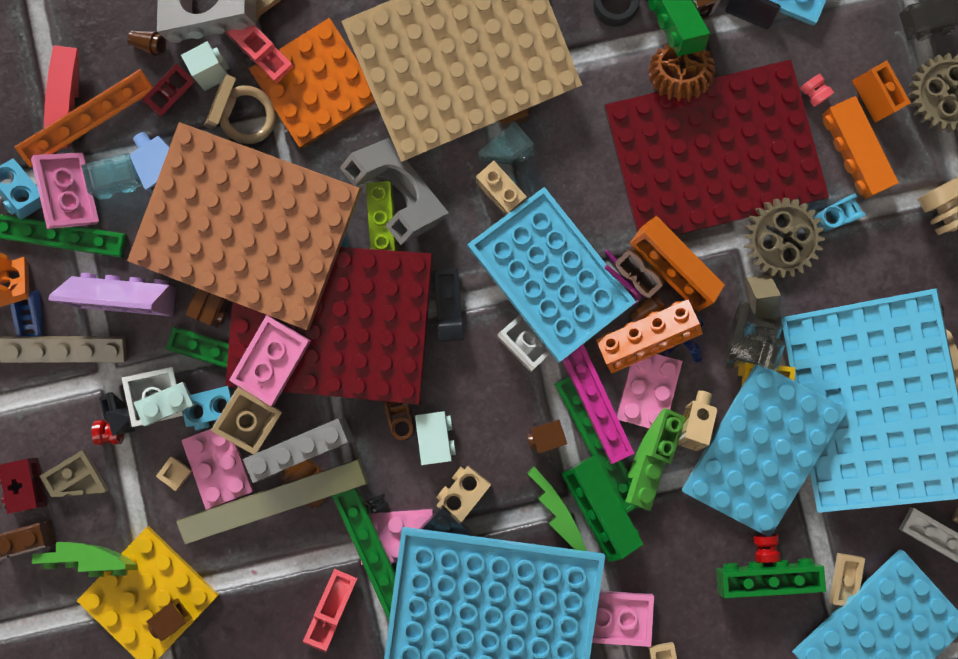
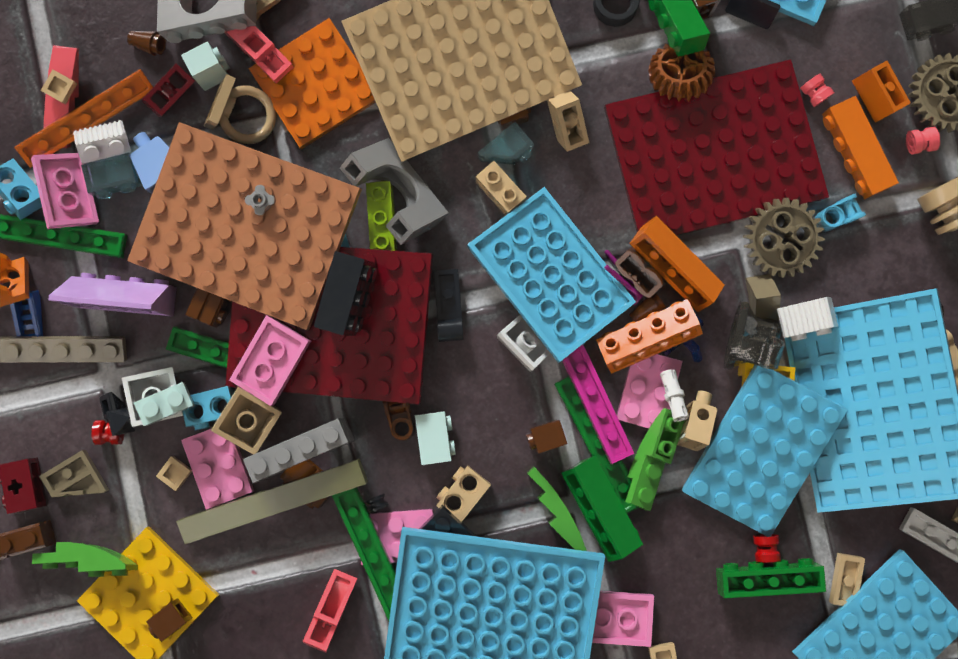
none -> tan plate [41,69,78,105]
none -> white brick [73,120,132,164]
none -> light grey plate [245,185,275,215]
none -> black brick [314,251,377,336]
none -> tan brick [547,91,589,152]
none -> white pin [660,369,689,422]
none -> white brick [777,297,838,342]
none -> coral wheel [906,127,940,155]

